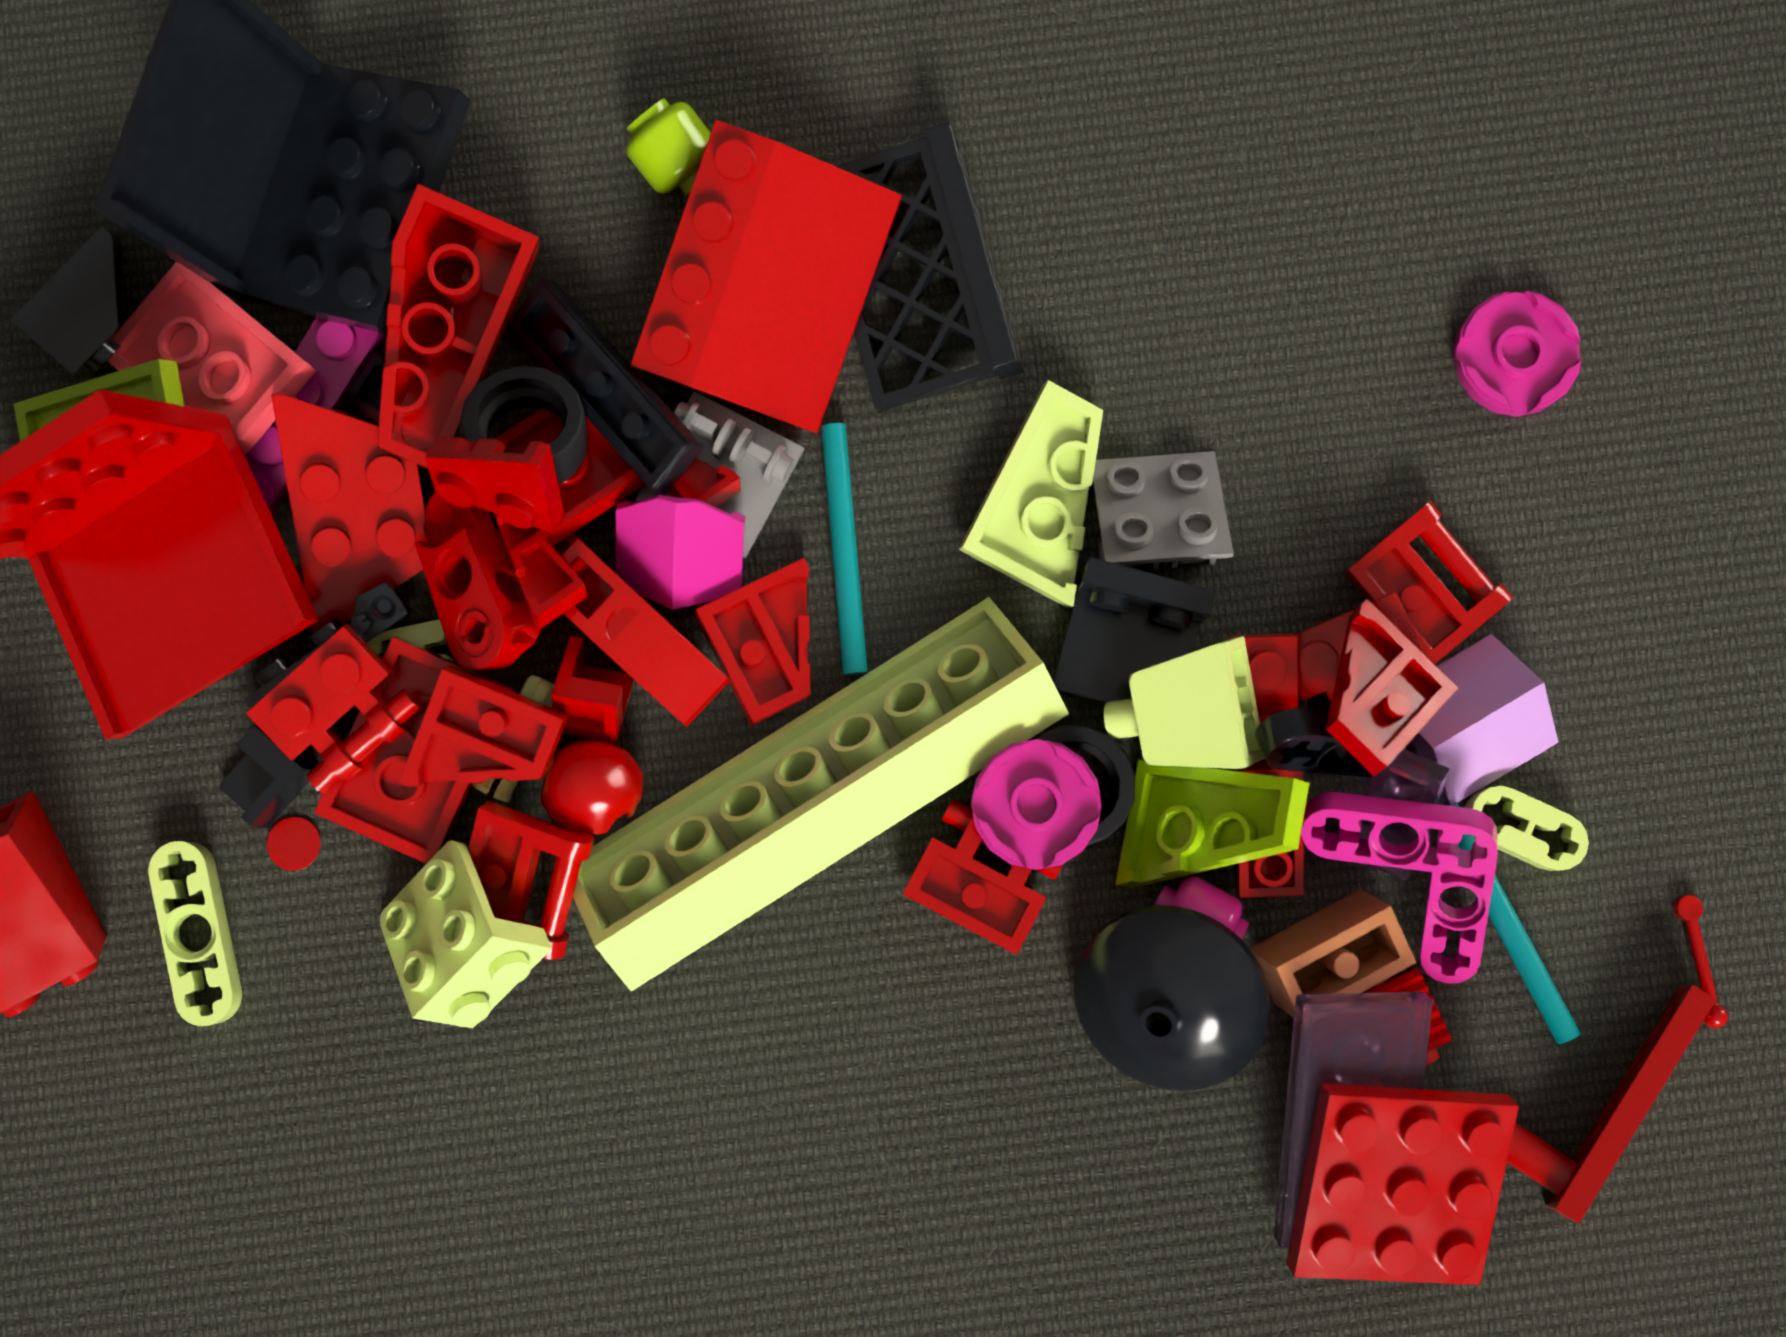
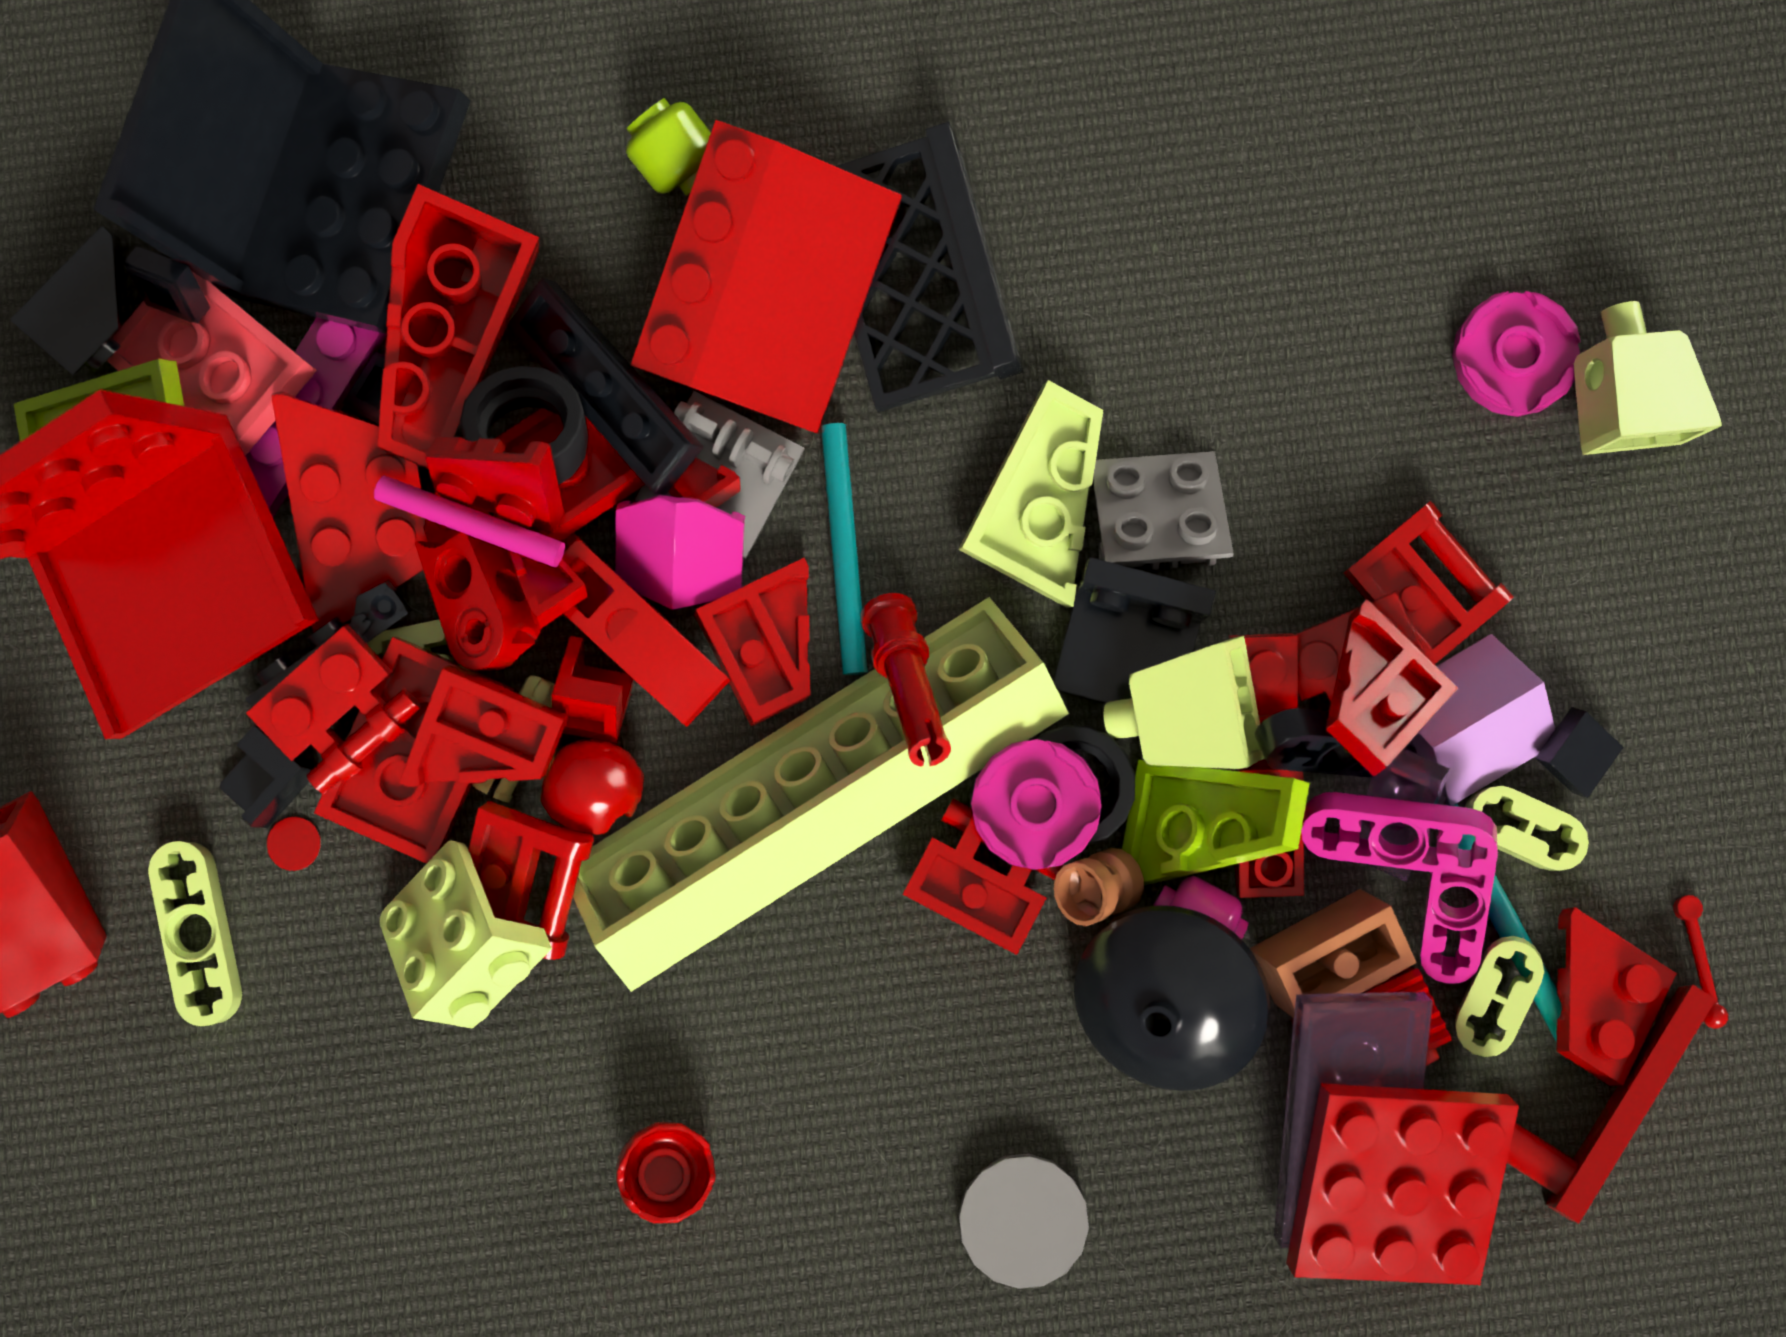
none -> black tile [124,246,211,323]
none -> dark pink bar [374,475,565,567]
none -> red hair [616,1122,716,1224]
none -> red pin [860,593,951,767]
none -> light grey tile [959,1153,1089,1289]
none -> nougat wheel [1054,848,1144,926]
none -> yellowish green beam [1455,936,1544,1057]
none -> black tile [1536,707,1624,798]
none -> red wing [1556,907,1677,1086]
none -> yellowish green torso [1574,301,1722,455]

